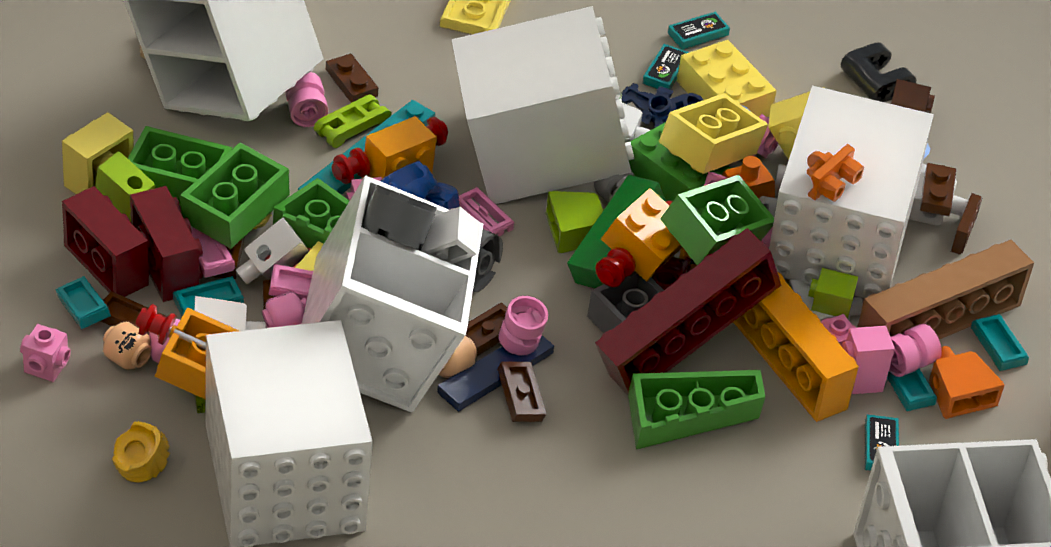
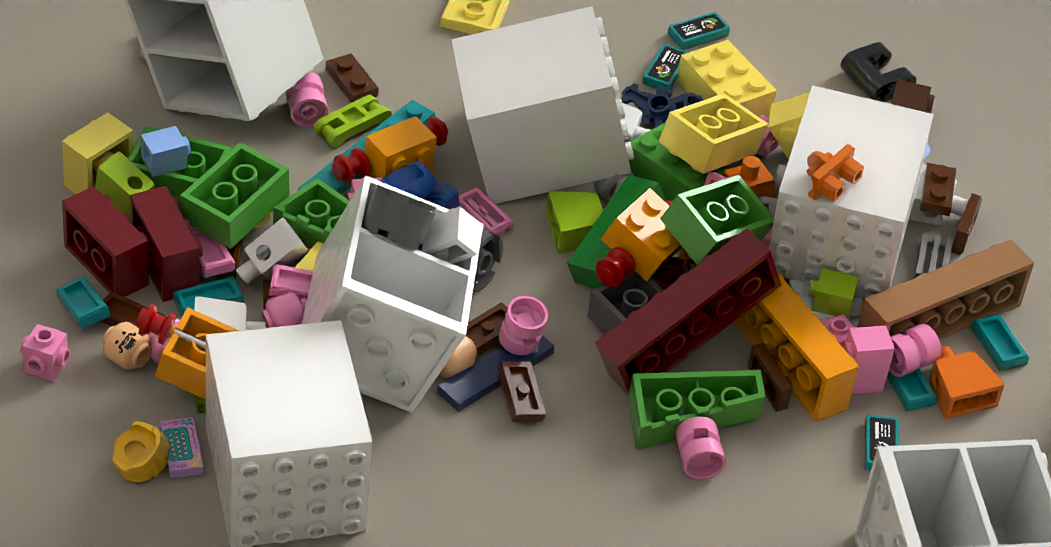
none -> light blue brick [141,126,191,177]
none -> tile [160,417,203,479]
none -> bright pink wheel [675,417,726,479]
none -> reddish brown plate [748,343,793,412]
none -> light grey tile [914,232,953,278]

